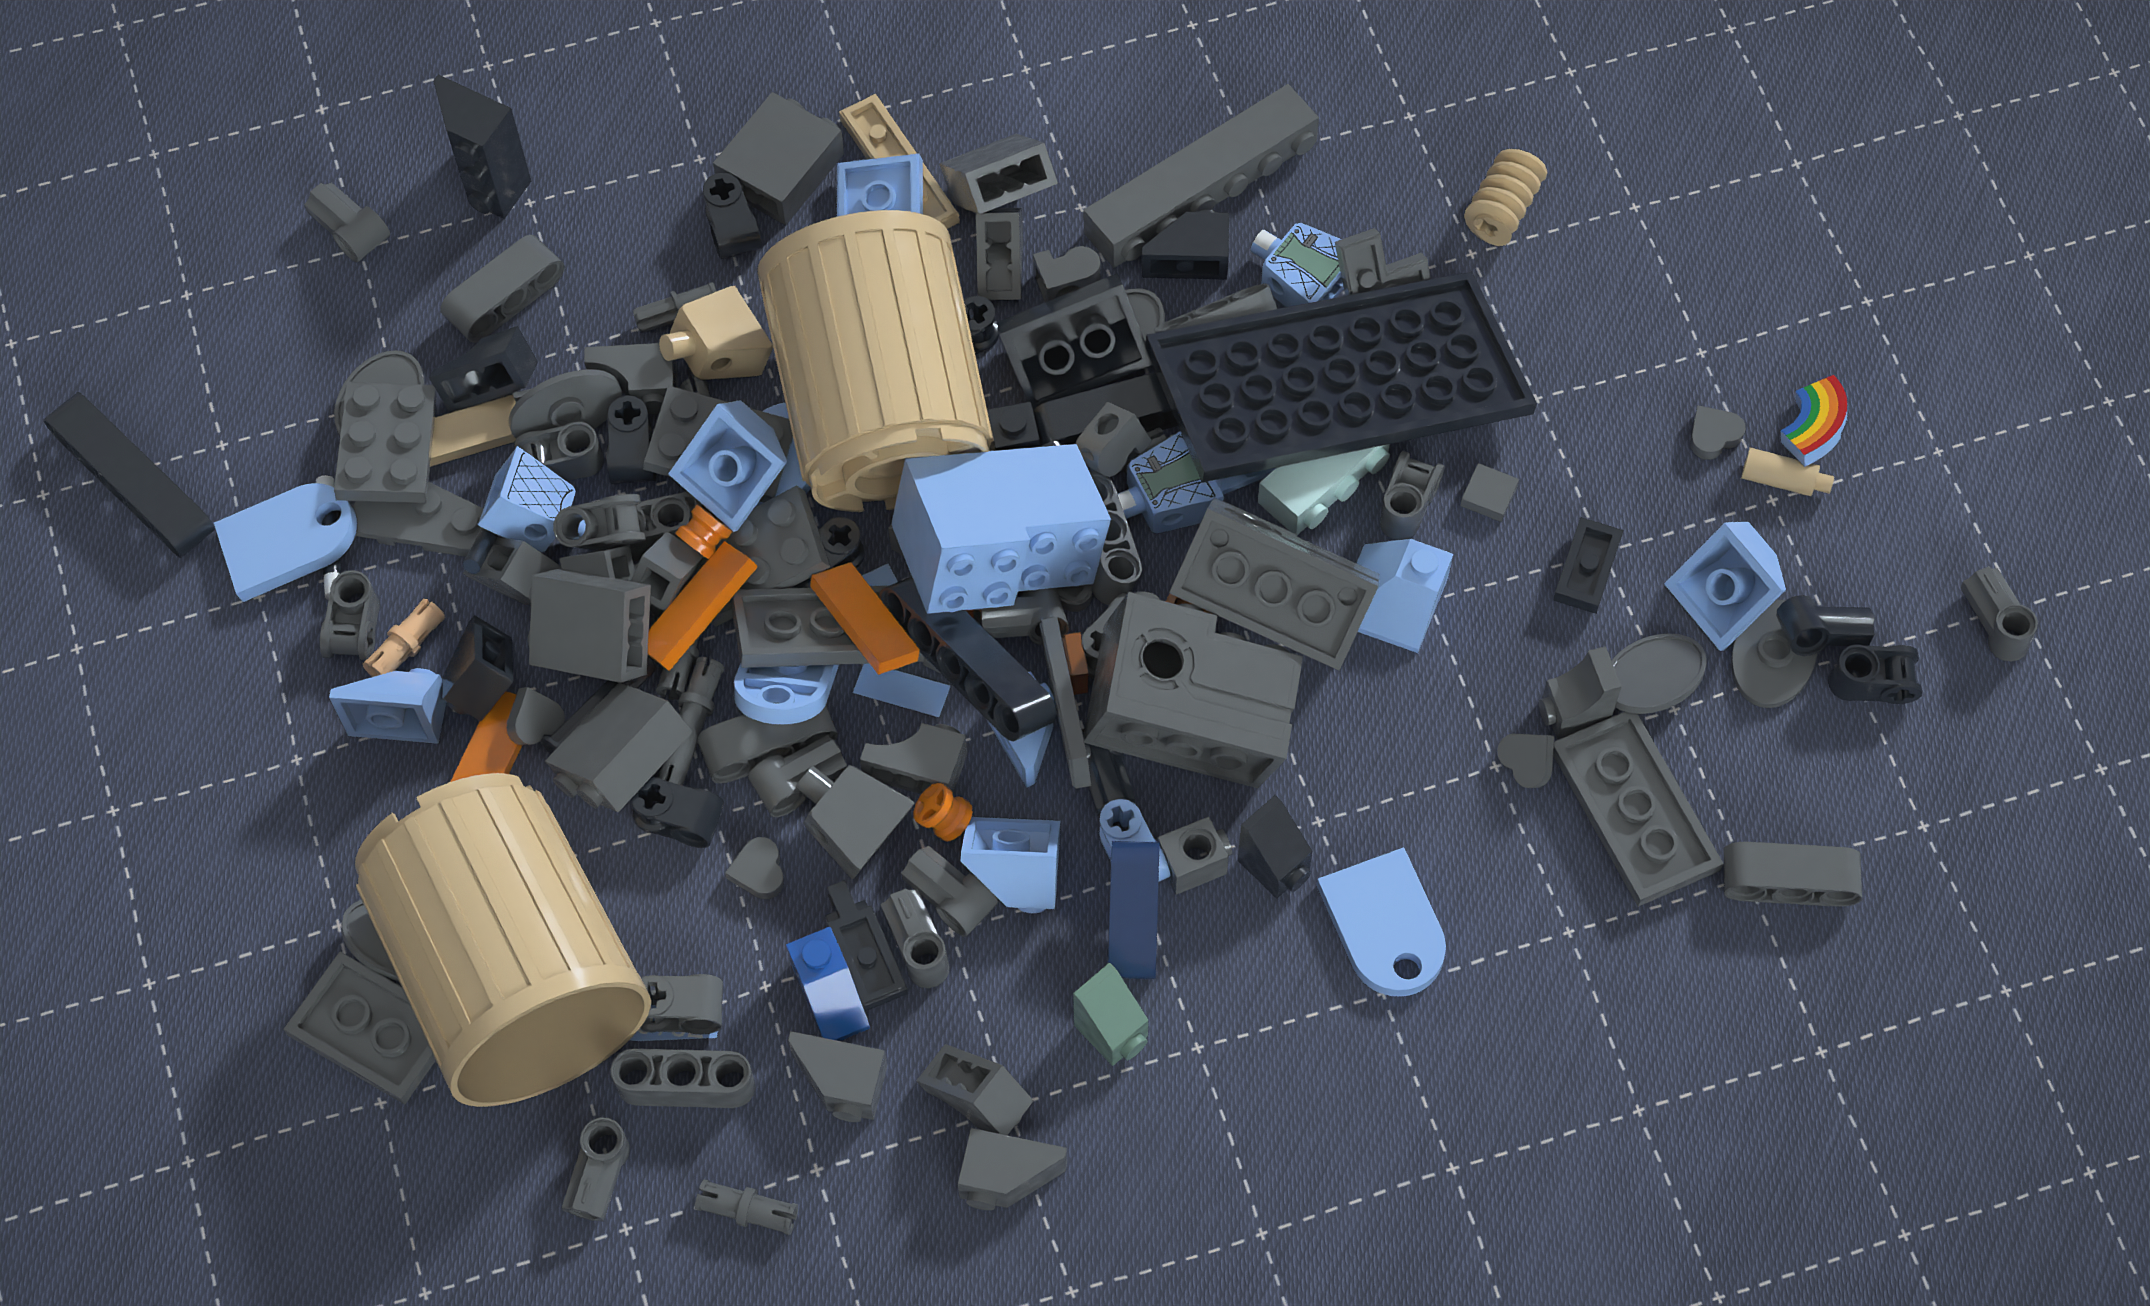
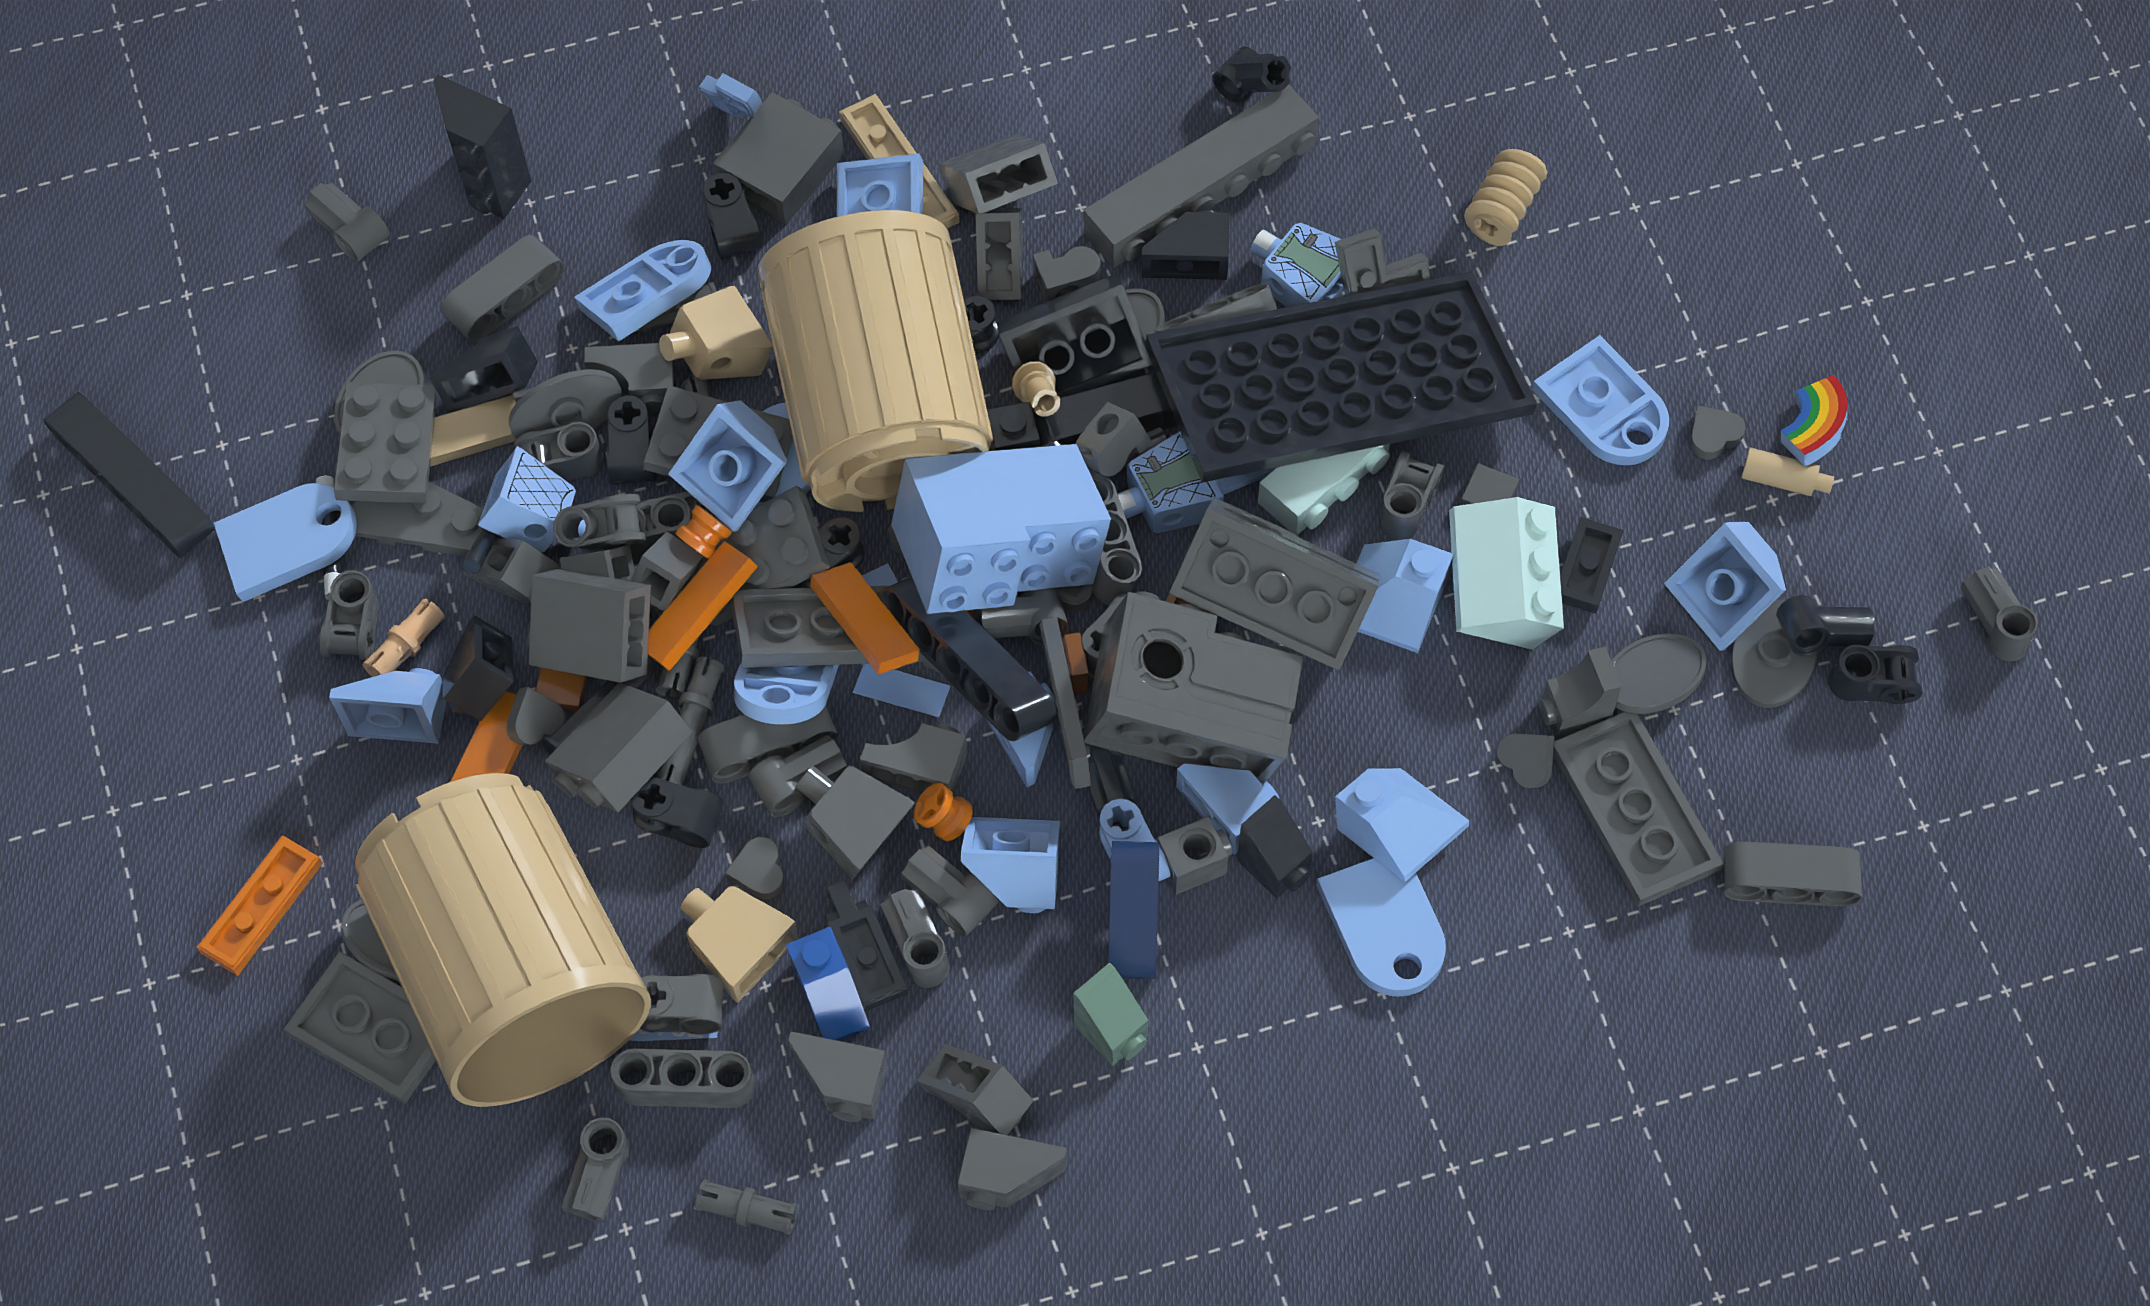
none -> orange tile [196,835,323,976]
none -> dark orange tile [536,667,588,712]
none -> light blue tile [574,240,711,341]
none -> tan torso [680,886,799,1003]
none -> light blue tile [699,73,762,119]
none -> tan pin [1012,362,1060,416]
none -> light blue slope [1176,763,1279,855]
none -> black piece [1212,46,1291,102]
none -> light blue slope [1335,768,1469,882]
none -> light aqua slope [1449,497,1564,650]
none -> light blue tile [1532,335,1669,465]

